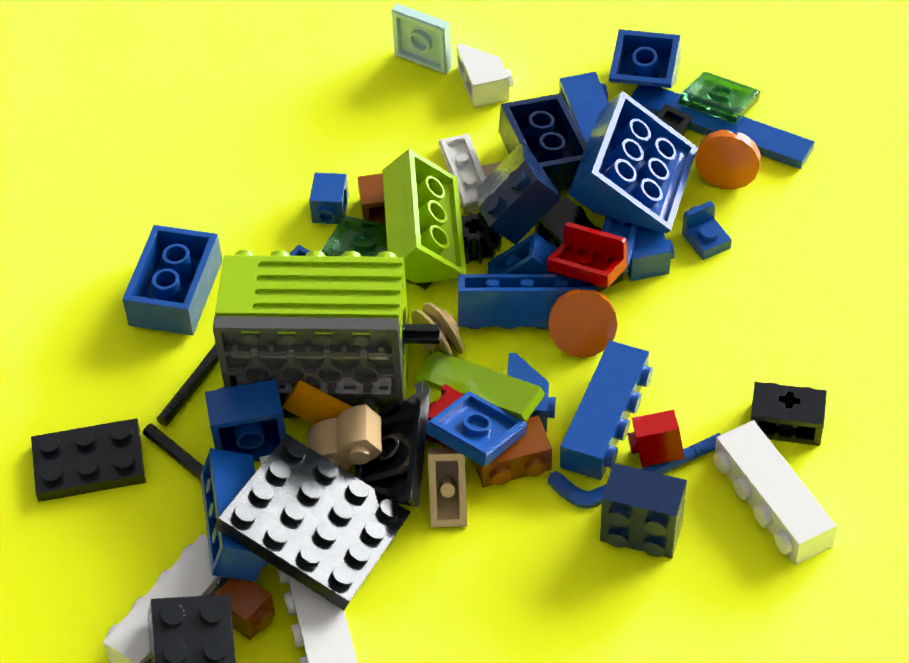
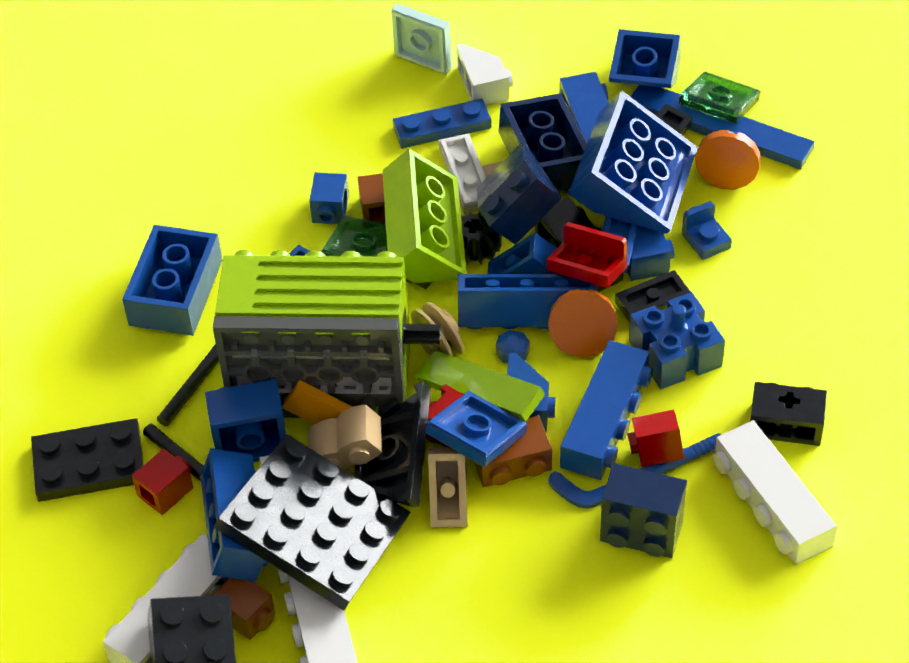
none -> red brick [132,448,194,516]
none -> blue plate [392,99,492,149]
none -> blue tile [495,330,530,364]
none -> black plate [615,270,691,323]
none -> blue brick [629,292,725,390]

